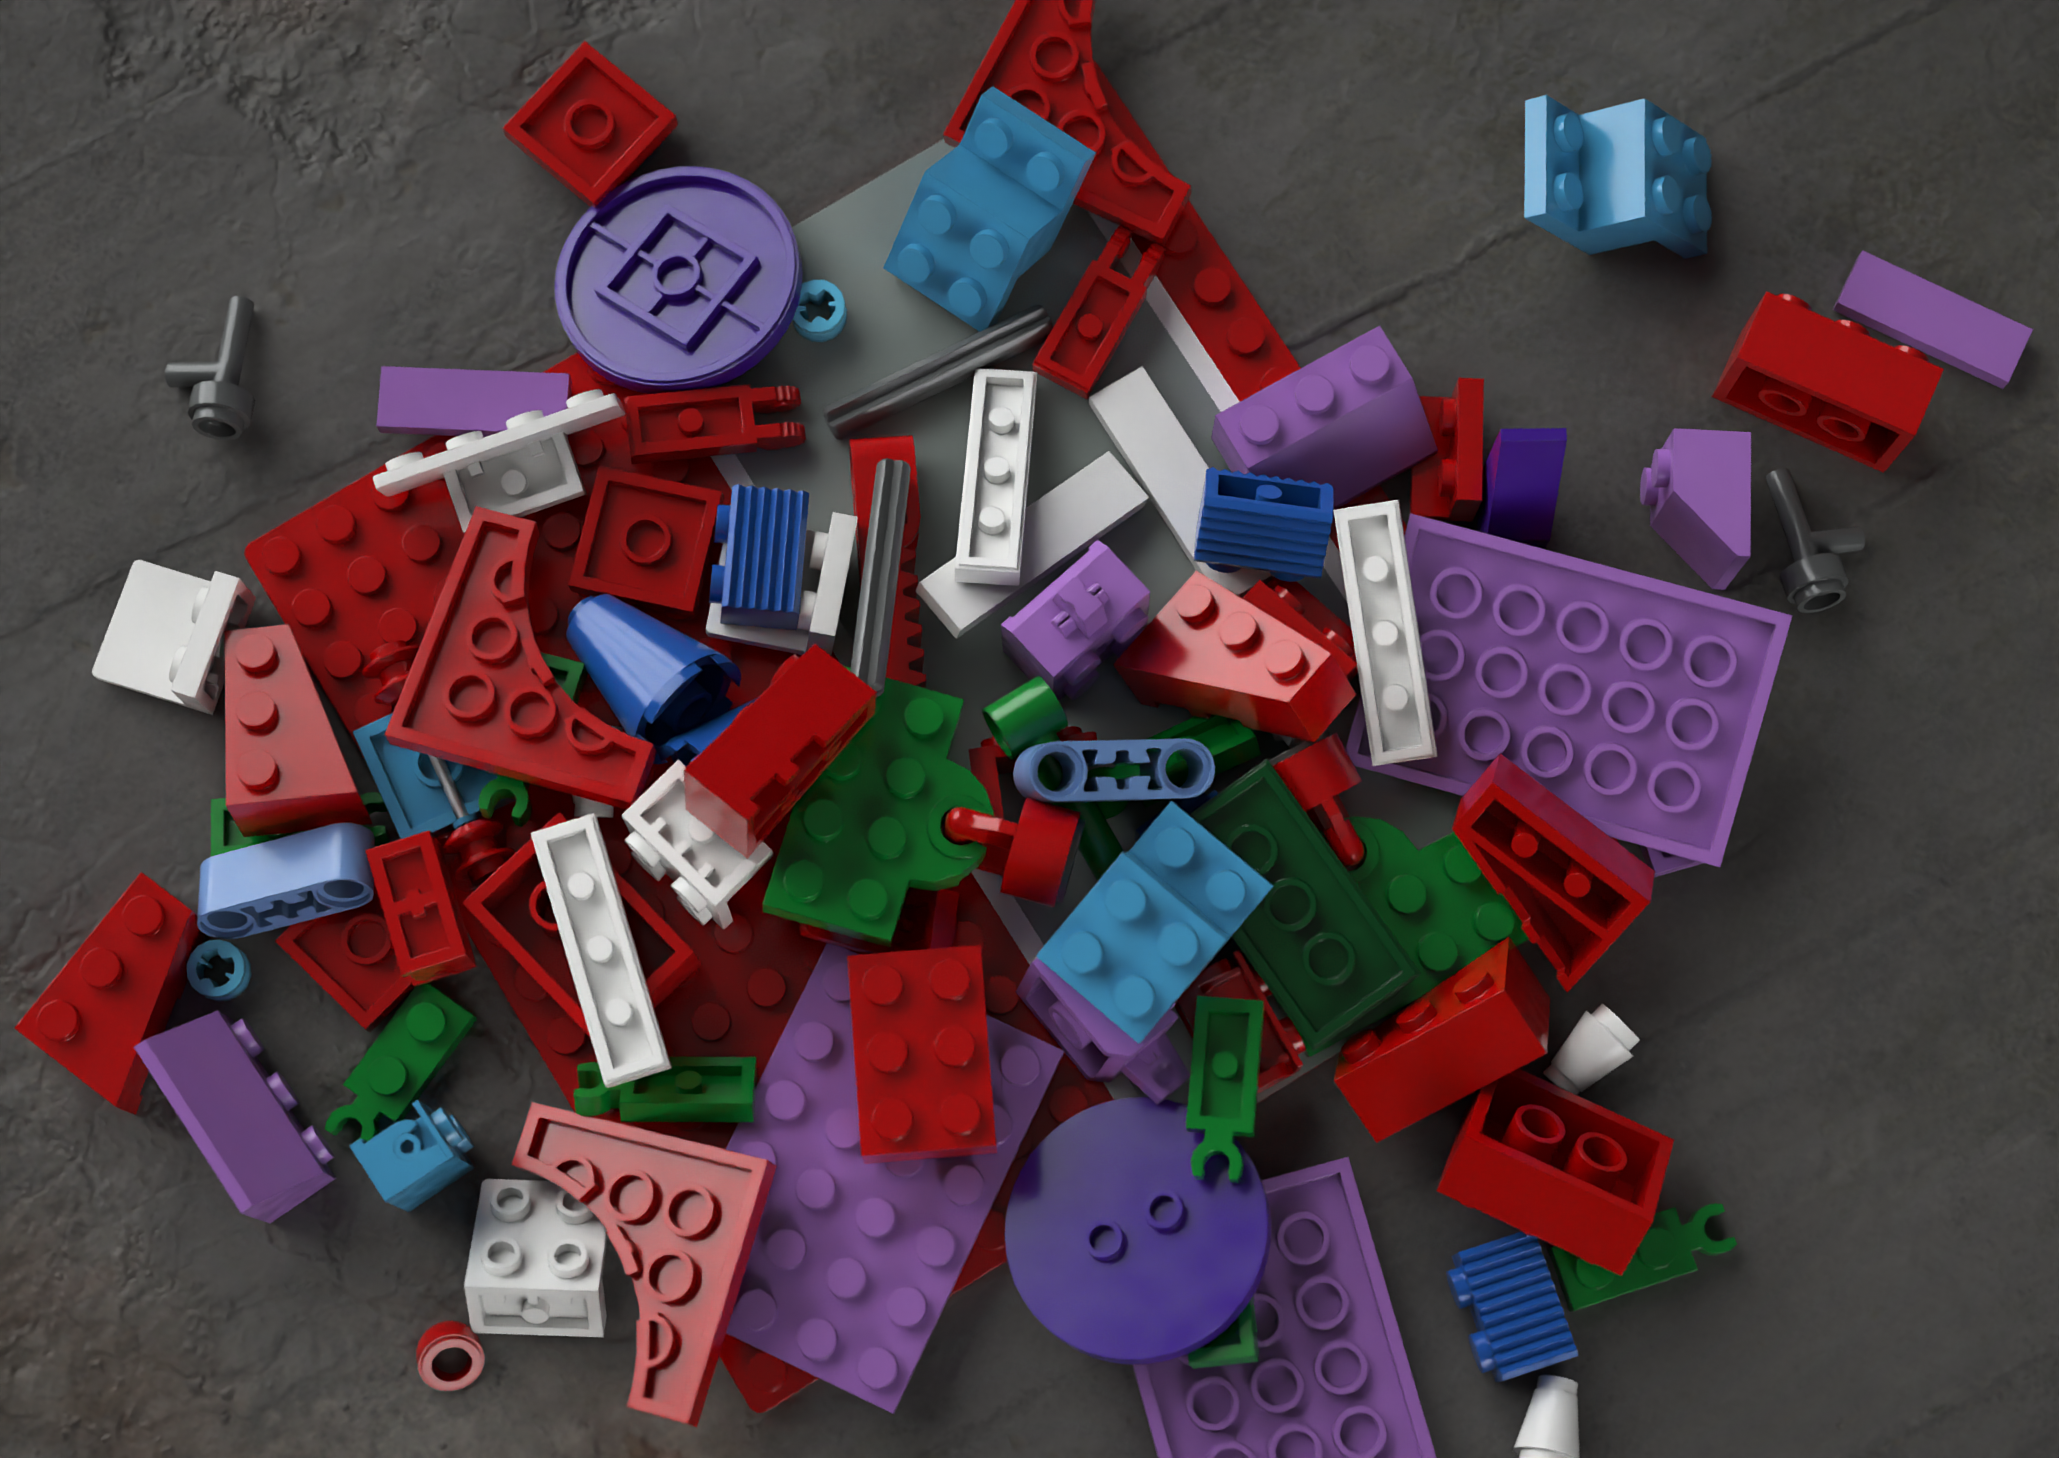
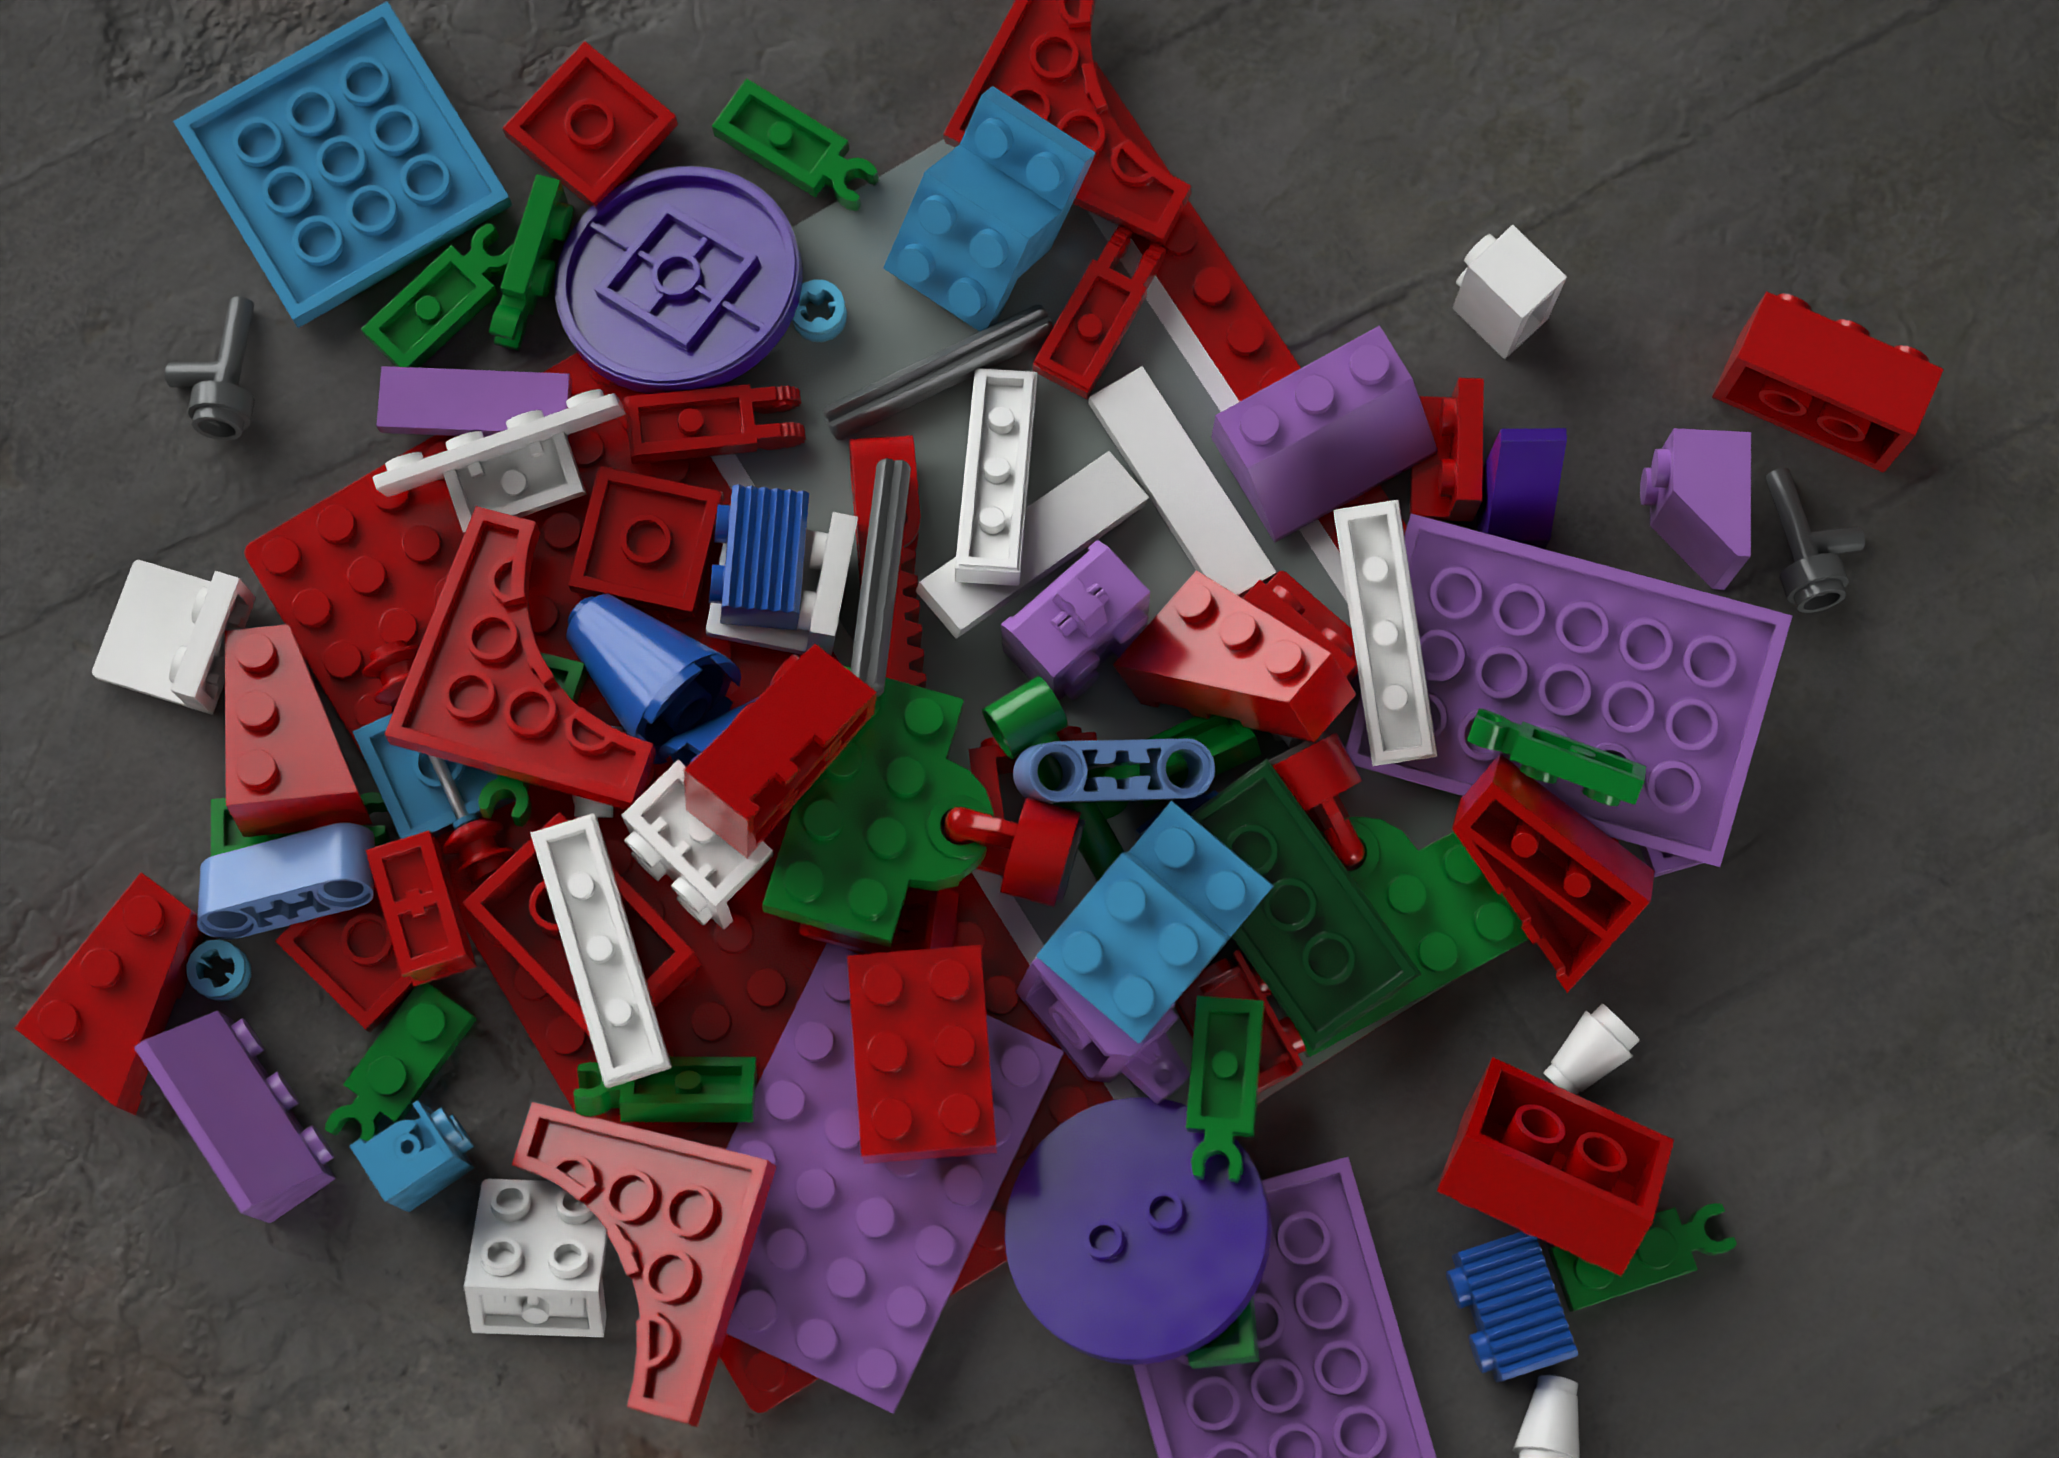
red piece [416,1321,485,1391] -> none
blue brick [1194,467,1334,582] -> none
red wedge [1334,937,1550,1143] -> none
dark azure bracket [1524,95,1712,259] -> none
medium lavender tile [1833,250,2033,389] -> none
none -> dark azure plate [173,1,513,328]
none -> green plate [361,223,514,368]
none -> green plate [489,174,573,351]
none -> green plate [712,78,879,211]
none -> white brick [1452,225,1567,359]
none -> green plate [1467,708,1646,806]

